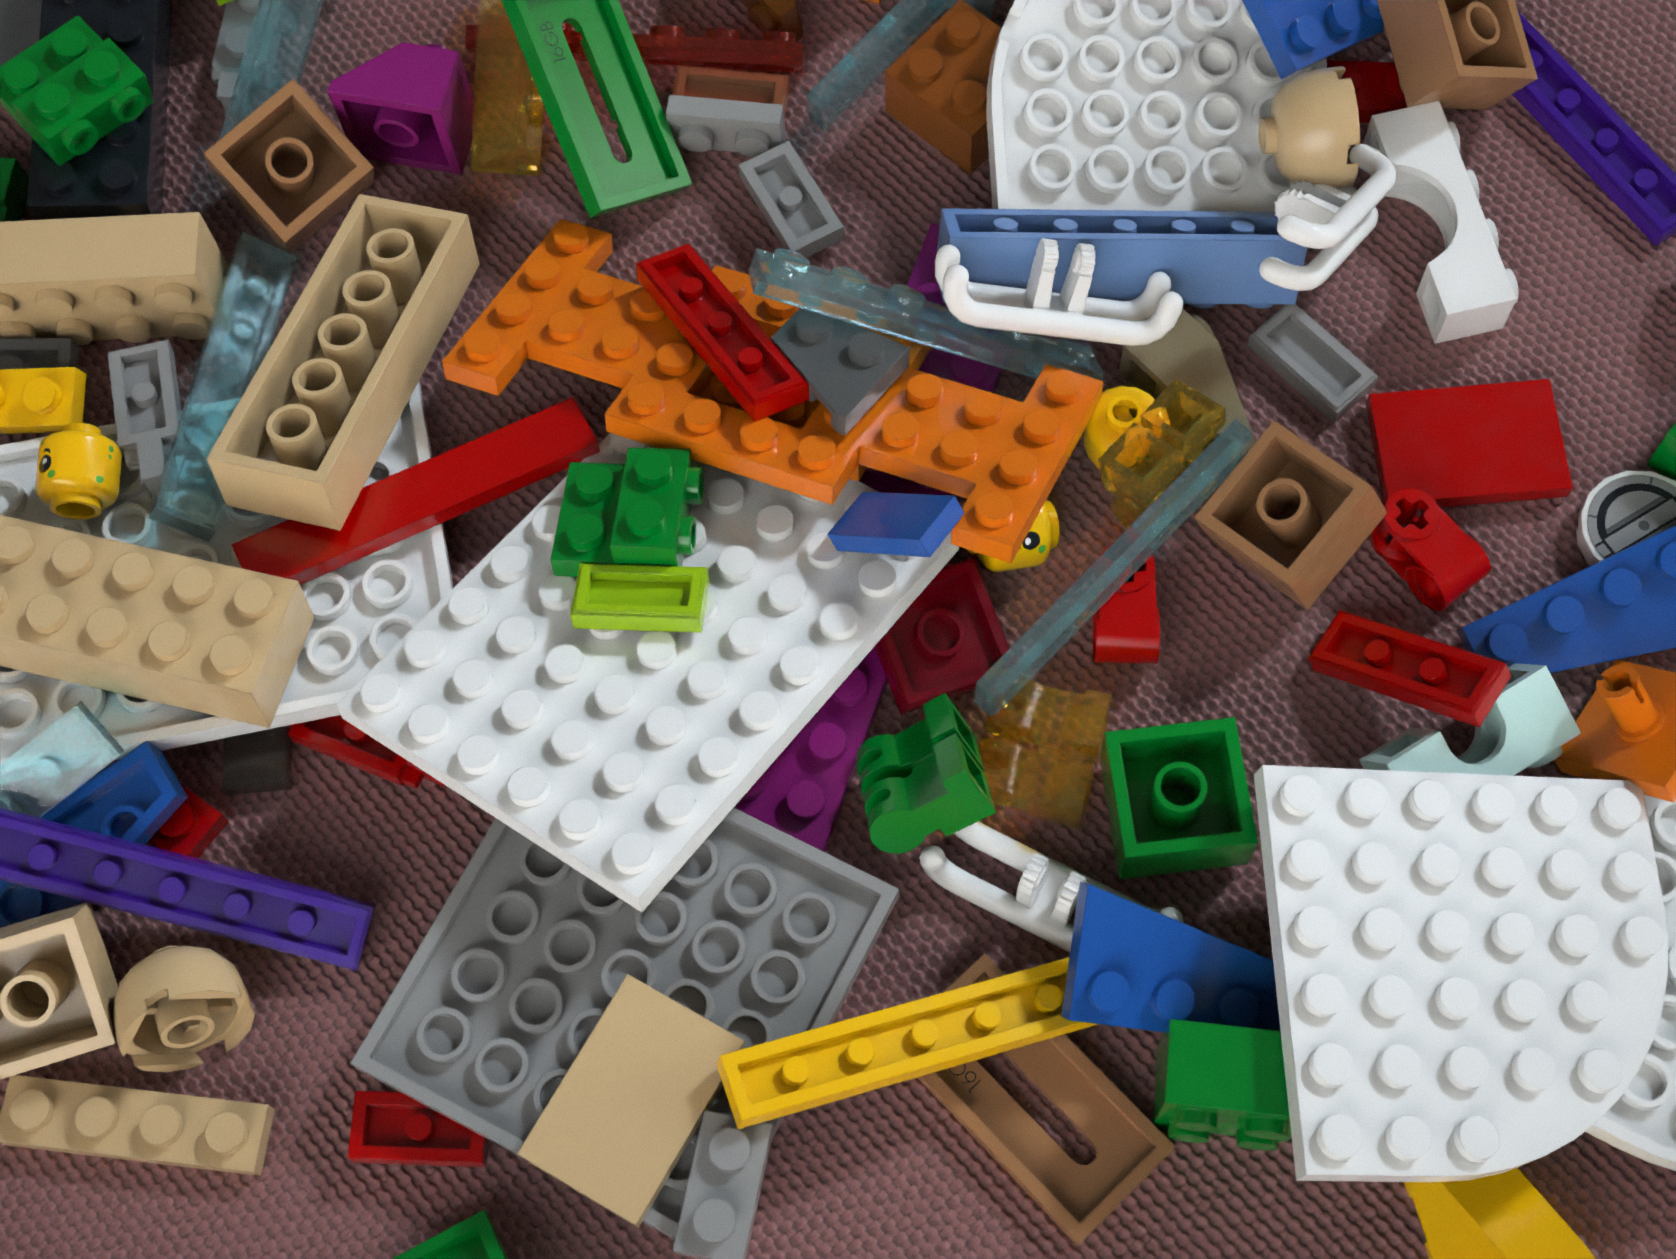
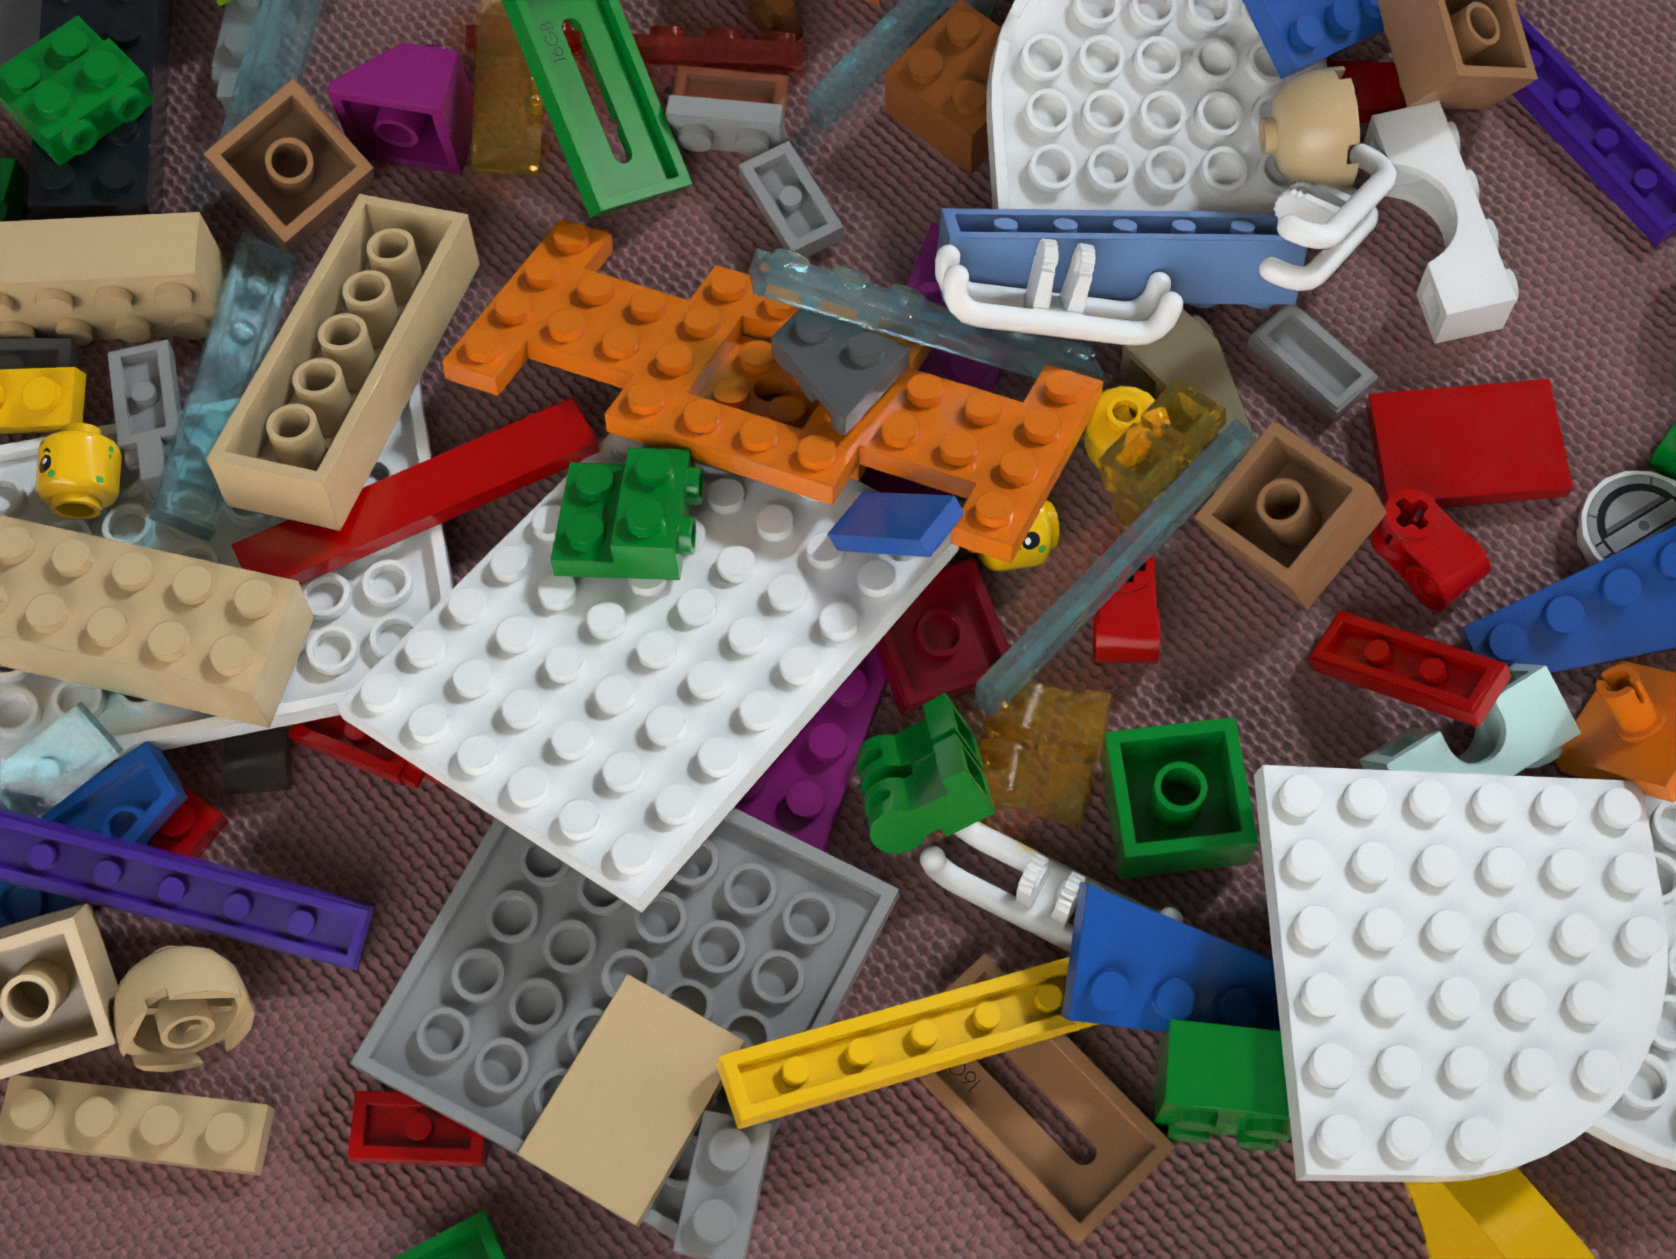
lime tile [570,563,709,633] -> none
red tile [636,243,809,422] -> none

